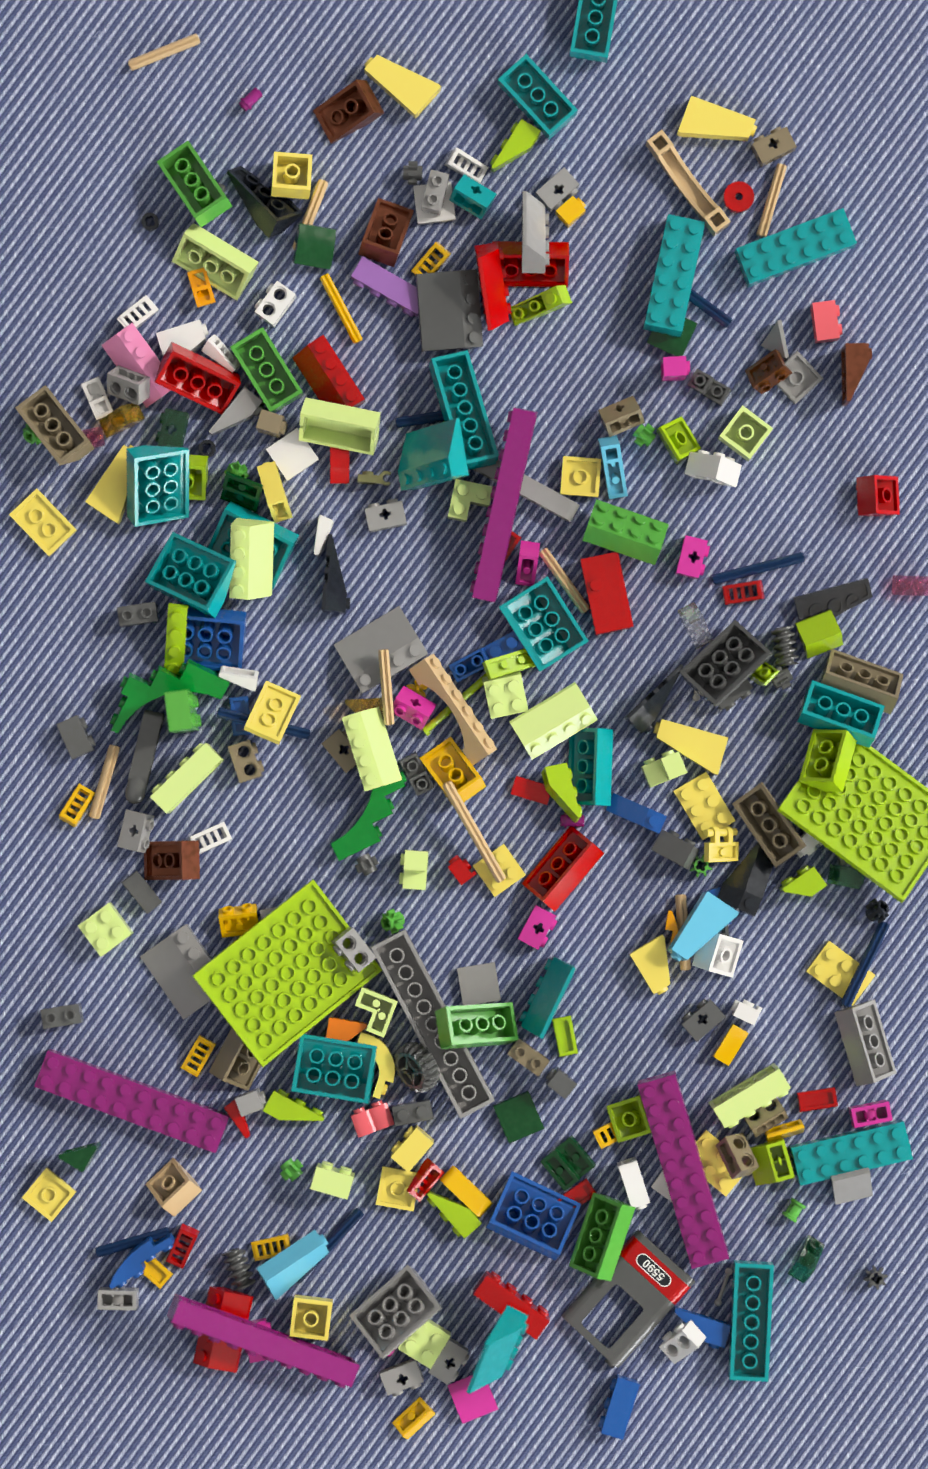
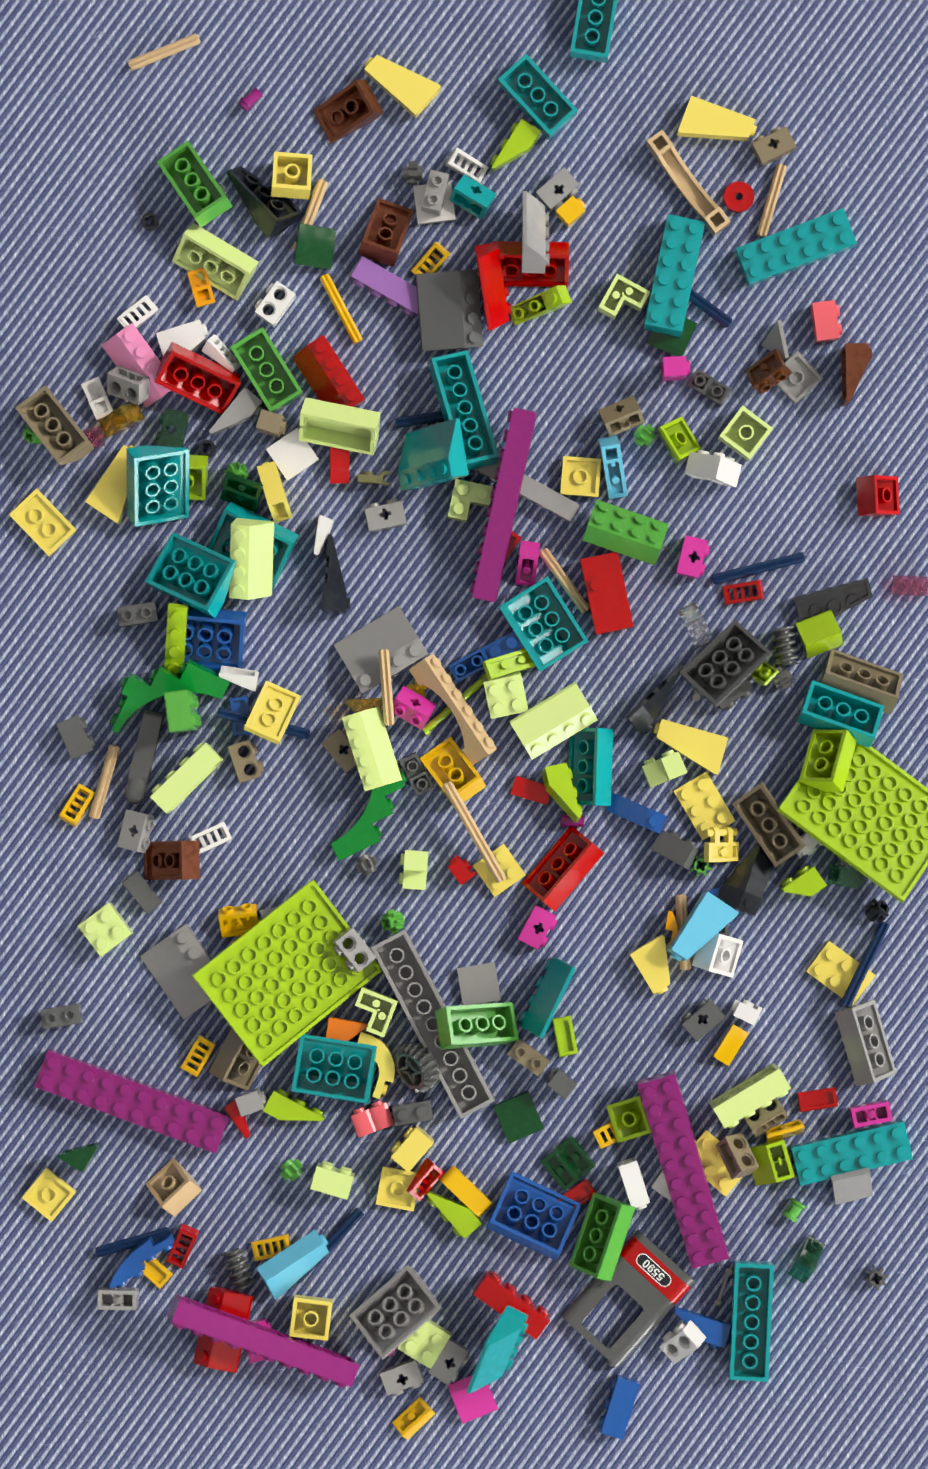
none -> yellowish green brick [598,274,650,320]

